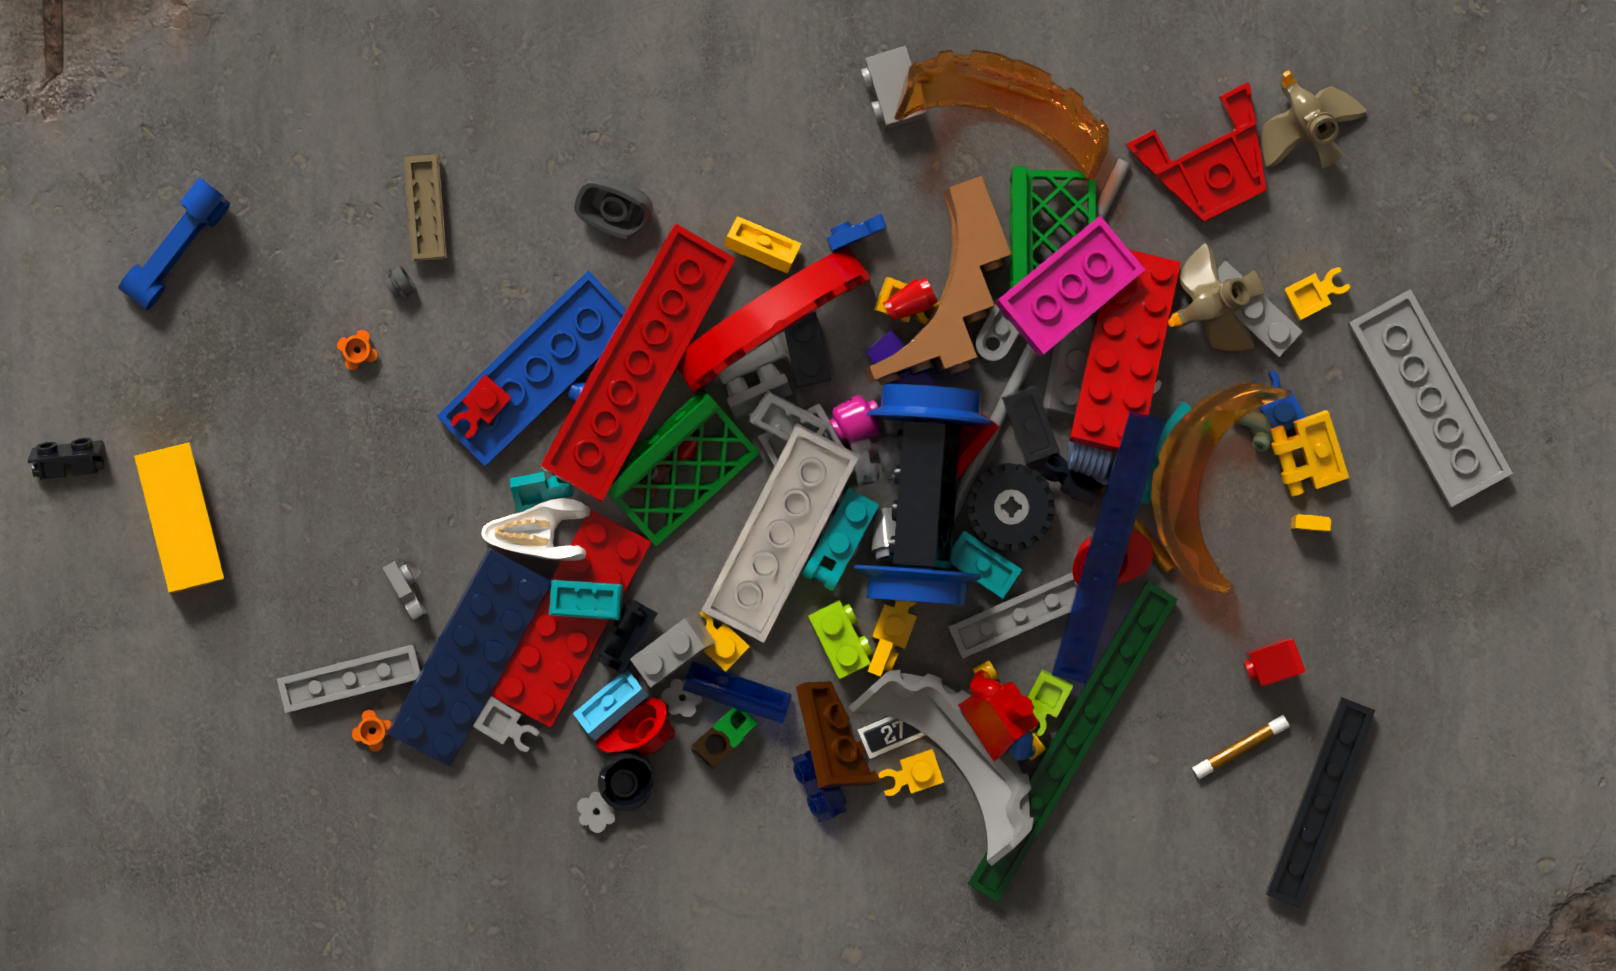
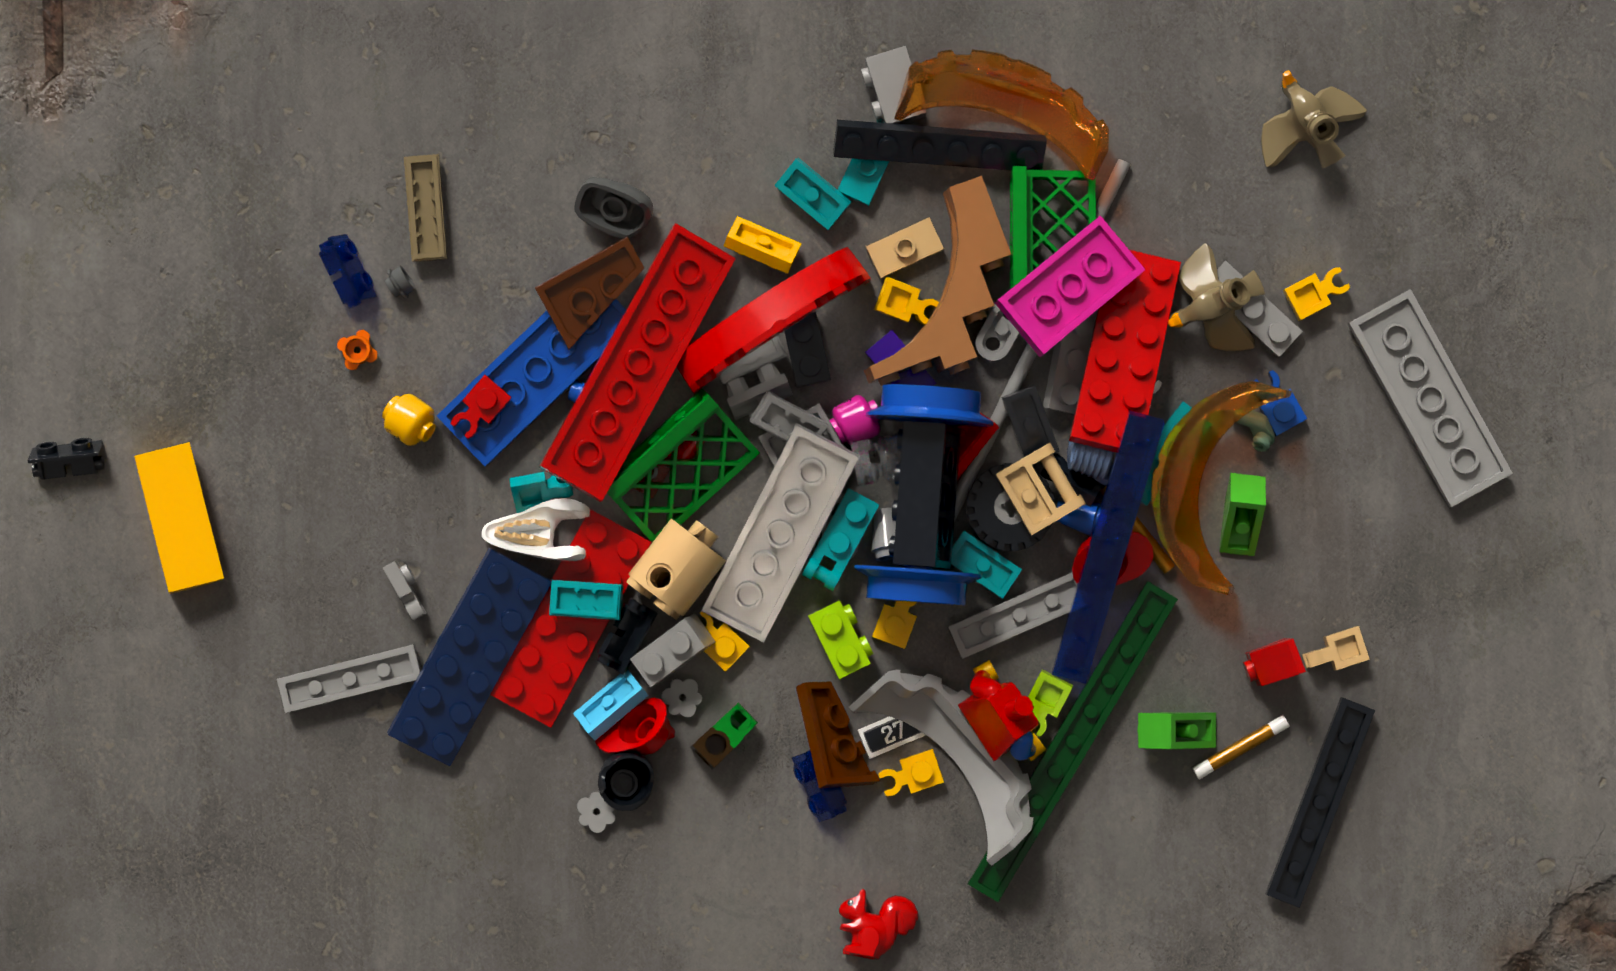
blue piece [118,177,230,310] -> none
orange plate [352,710,392,752] -> none
light grey plate [473,696,540,752] -> none
clear blue tile [683,661,792,724] -> none
blue plate [827,214,887,253] -> none
yellow plate [867,638,899,677] -> none
red cone [883,277,938,321] -> none
red wing [1126,82,1267,223] -> none
yellow plate [1270,410,1349,496] -> none
yellow tile [1291,514,1331,532] -> none
none -> clear blue hinge [319,234,377,309]
none -> yellow head [382,394,436,446]
none -> reddish brown wing [535,237,644,349]
none -> tan cylinder [626,519,726,620]
none -> teal plate [774,157,852,230]
none -> black plate [833,119,1047,171]
none -> teal plate [838,159,890,207]
none -> red animal [839,889,918,960]
none -> tan plate [866,217,944,279]
none -> tan plate [995,443,1086,535]
none -> blue cone [1056,501,1108,537]
none -> bright green slope [1137,712,1216,749]
none -> bright green slope [1220,473,1266,556]
none -> tan plate [1302,626,1370,670]

